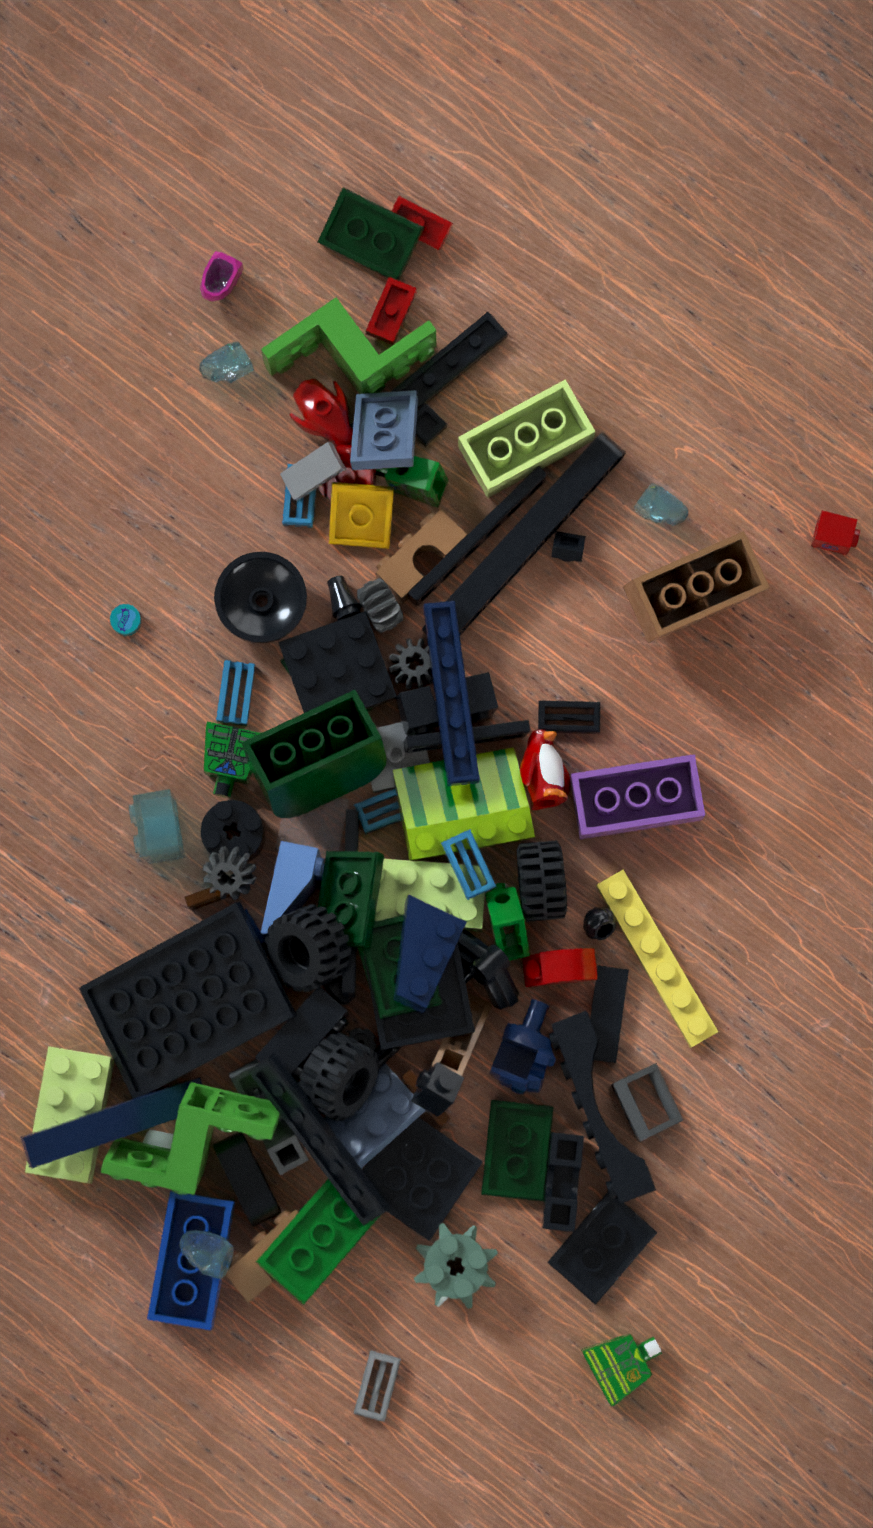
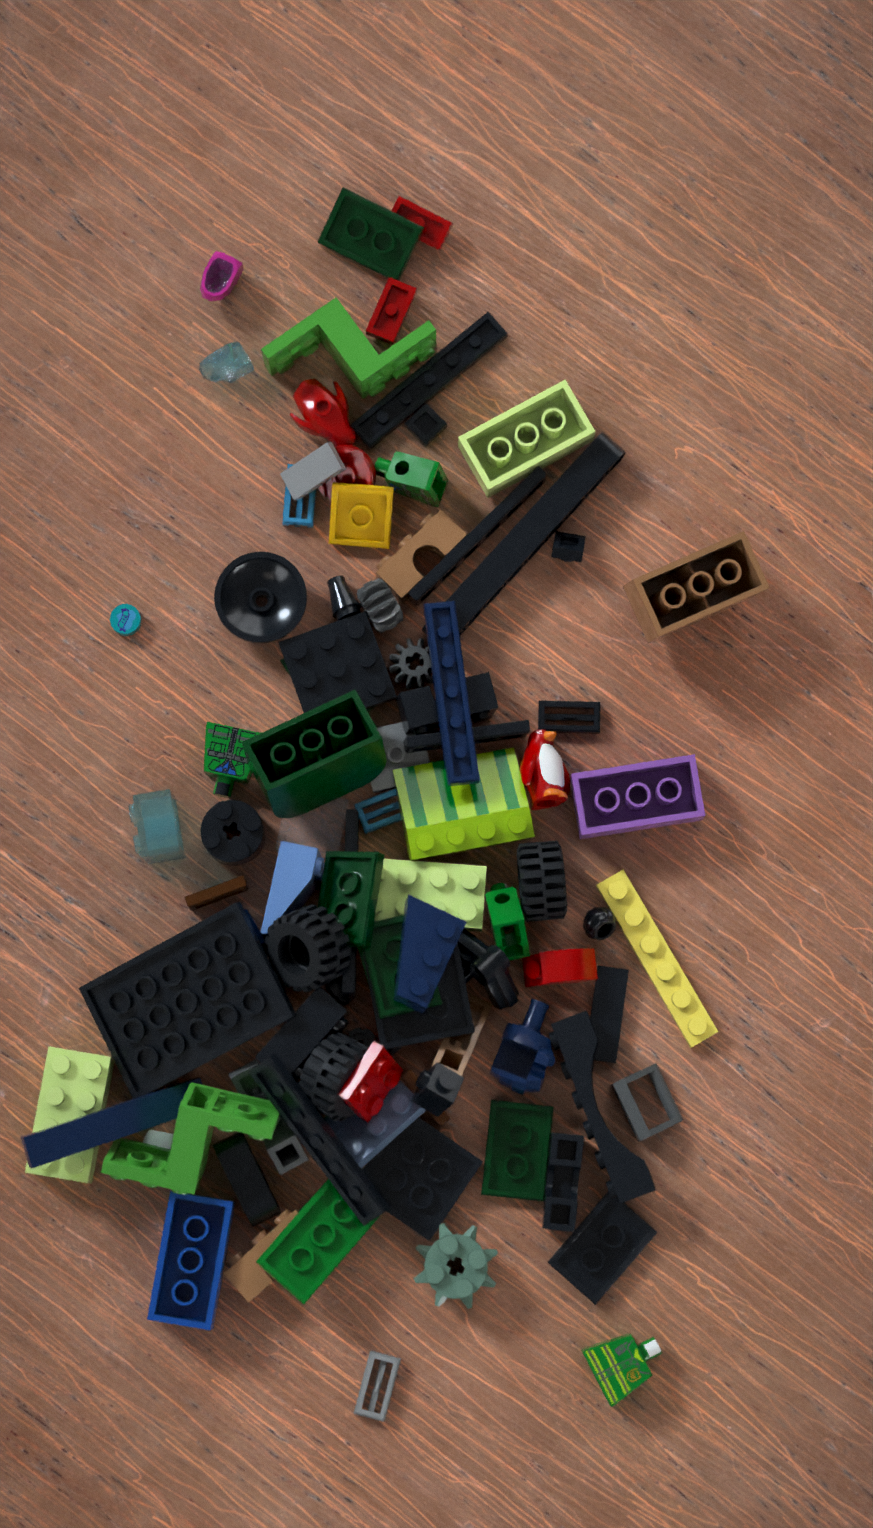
clear light blue rock [180,1230,234,1279] -> none
dark grey gear [203,846,257,900] -> none
dark azure tile [216,660,256,726] -> none
sand blue plate [350,390,418,470] -> none
dark azure tile [441,829,496,900] -> none
clear light blue rock [633,483,689,526] -> none
red brick [811,510,860,555] -> none
none -> red plate [338,1041,403,1123]

